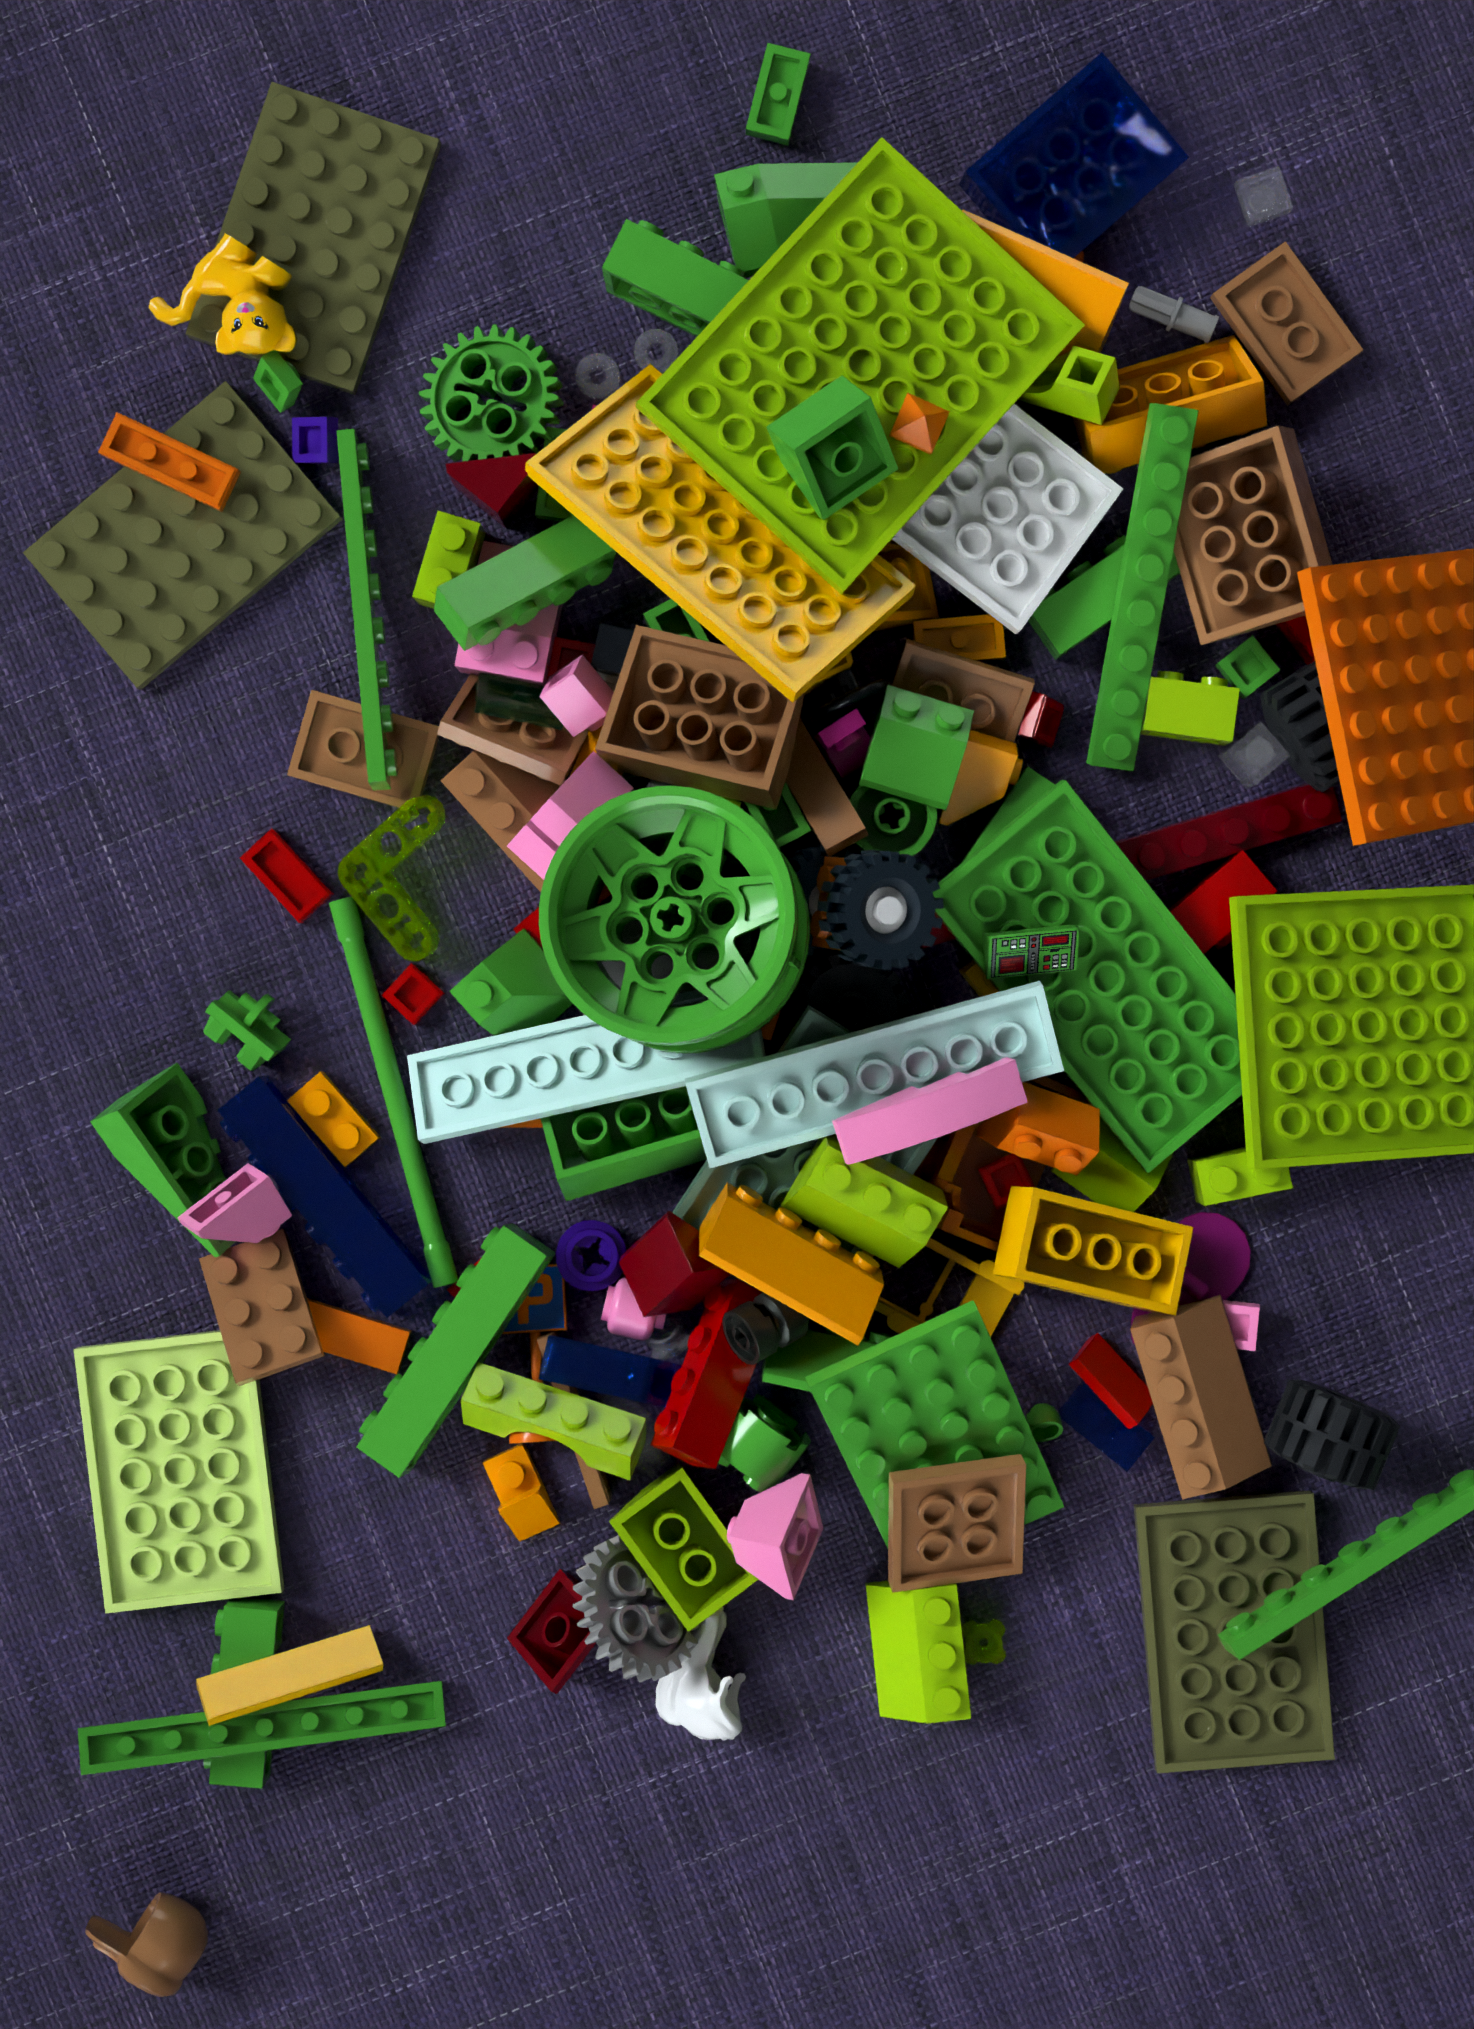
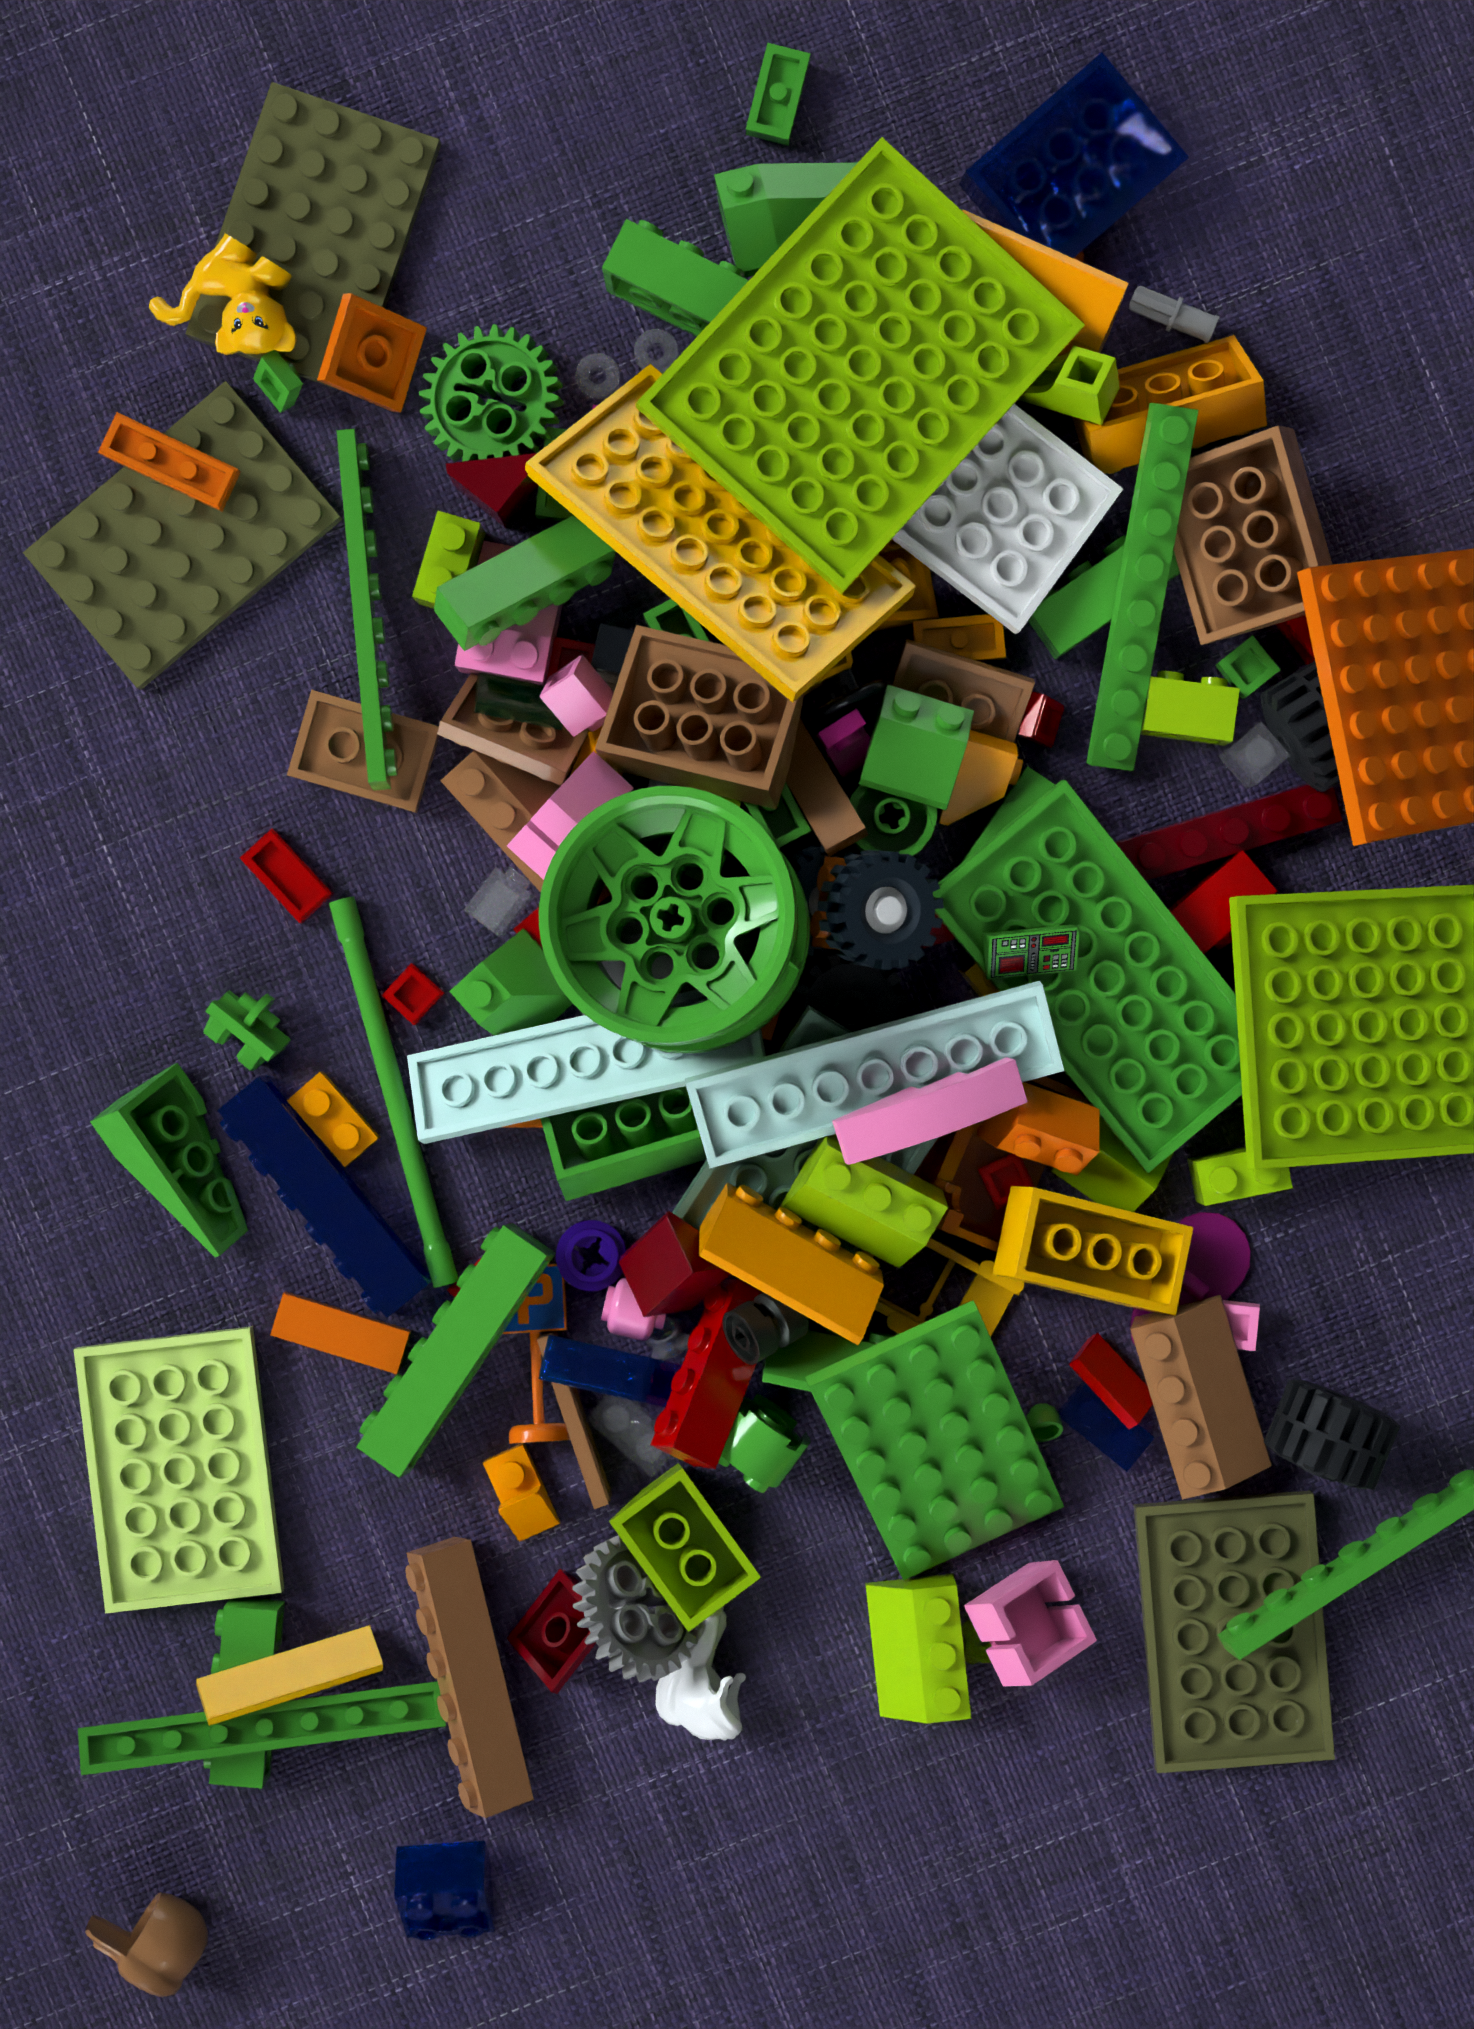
bright pink slope [177,1163,292,1243] -> none
medium nougat plate [199,1229,325,1386] -> none
dark purple plate [292,417,339,464] -> none
clear neon green beam [338,795,446,961] -> none
lime arch [461,1362,646,1481] -> none
bright pink slope [727,1473,823,1600] -> none
bright green slope [766,375,898,520] -> none
medium nougat plate [888,1454,1026,1593] -> none
orange slope [889,393,950,455] -> none
medium nougat plate [1210,241,1363,406] -> none
clear plate [1234,166,1293,227] -> none
none -> orange plate [317,293,427,413]
none -> clear blue slope [394,1840,495,1941]
none -> medium nougat brick [405,1537,534,1818]
none -> clear brick [464,866,535,938]
none -> bright pink piece [964,1560,1097,1686]

